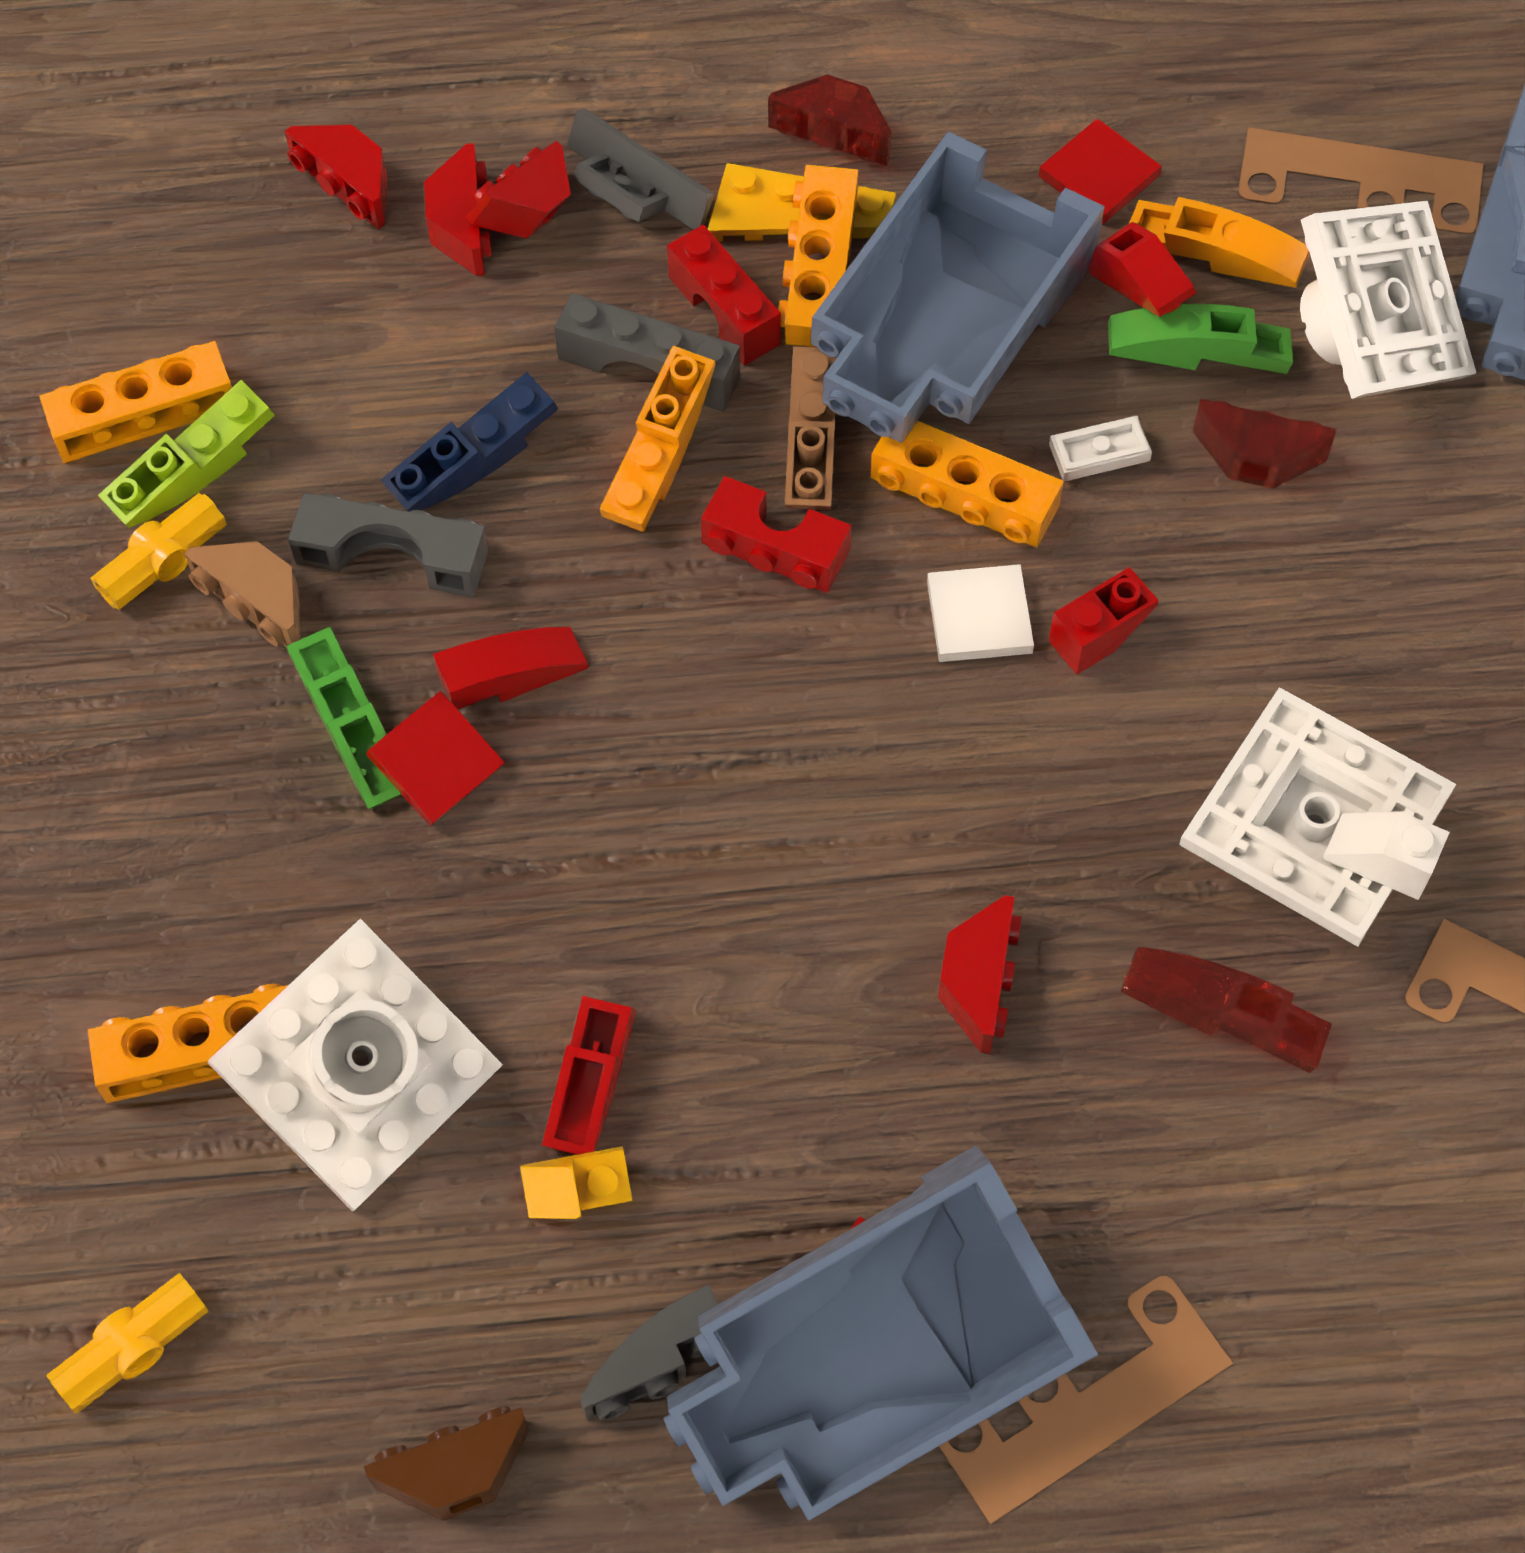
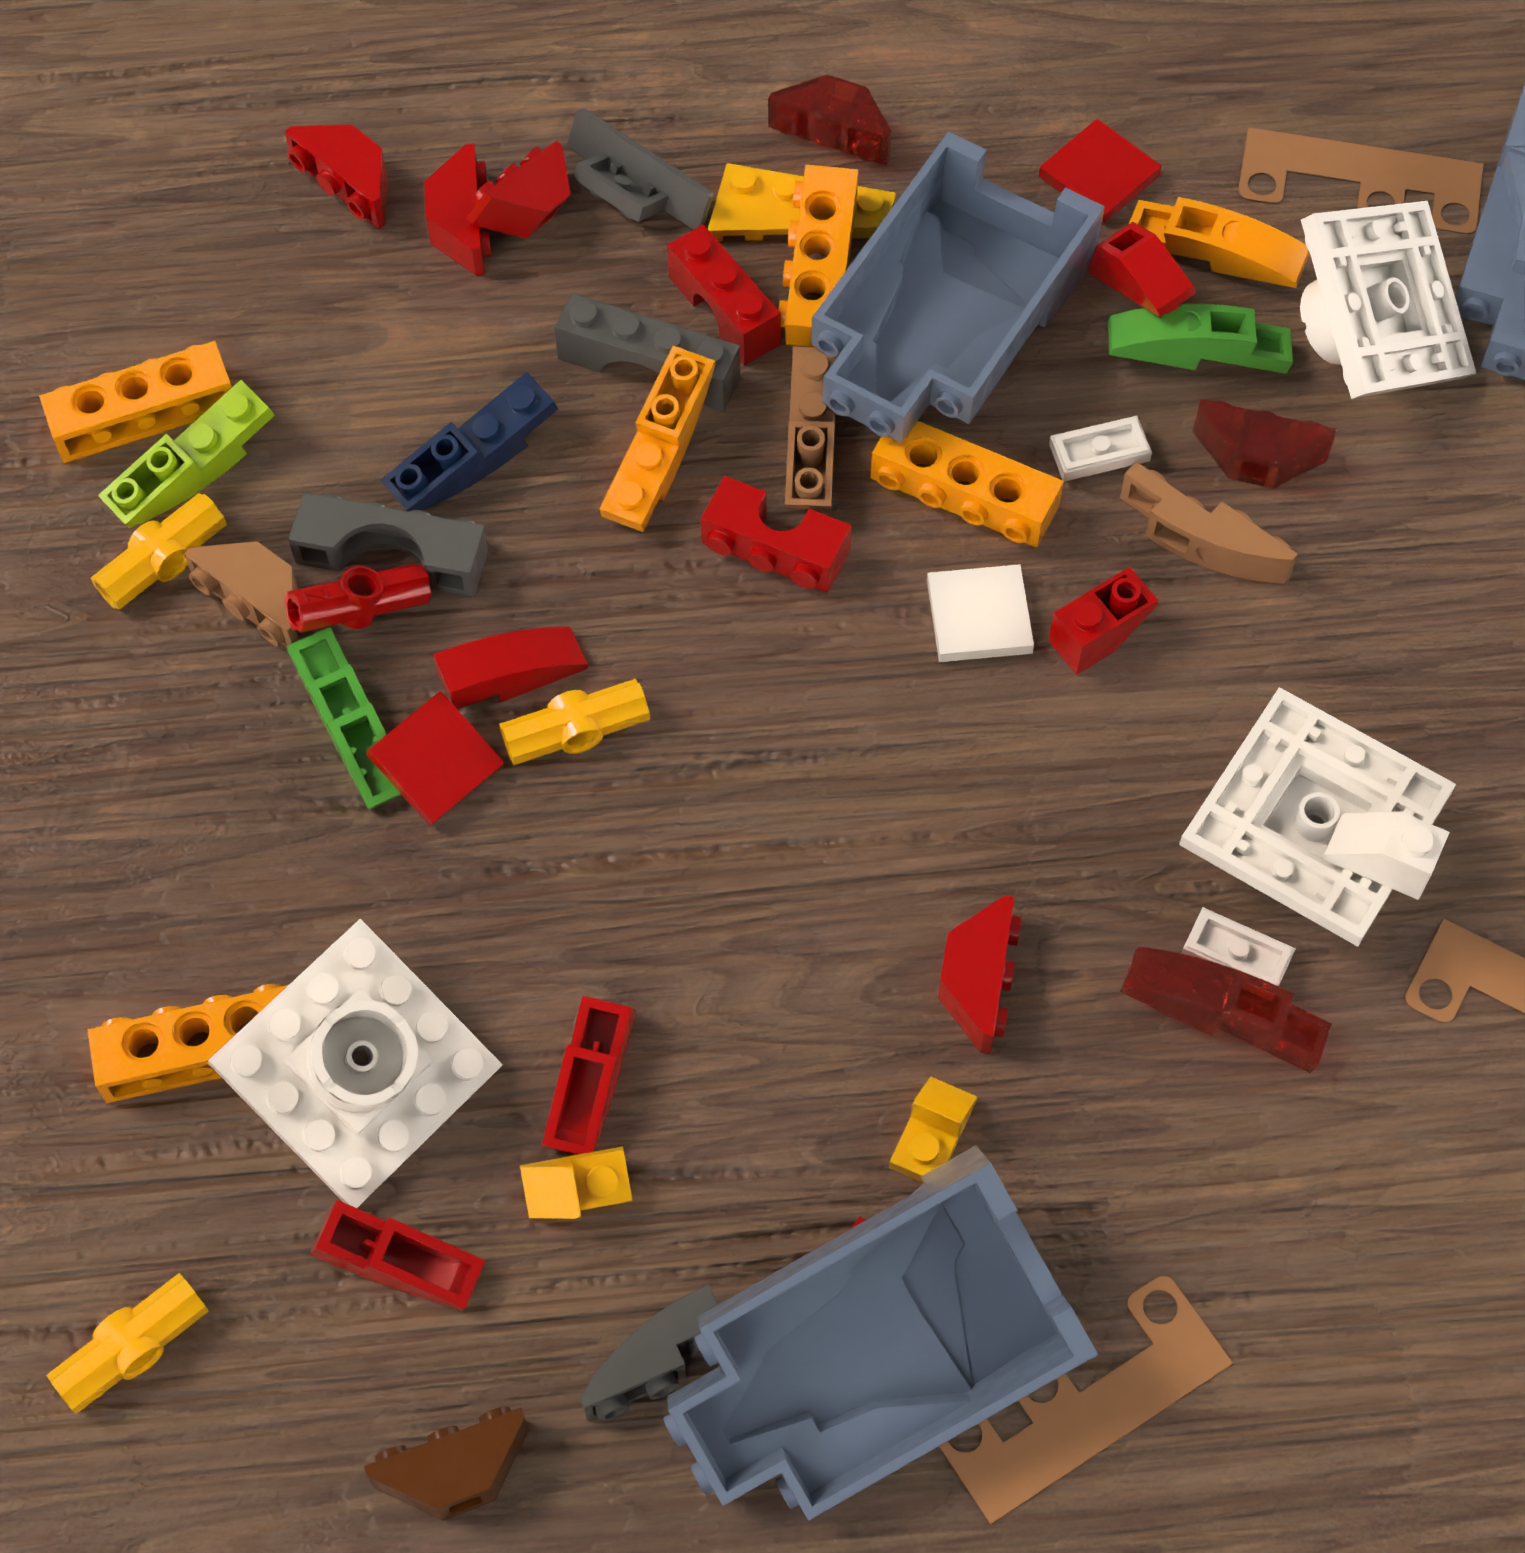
none -> red piece [284,563,432,633]
none -> red slope [309,1200,485,1311]
none -> yellow piece [499,679,650,765]
none -> yellow slope [889,1076,977,1183]
none -> medium nougat slope [1120,461,1298,584]
none -> white plate [1181,907,1296,997]

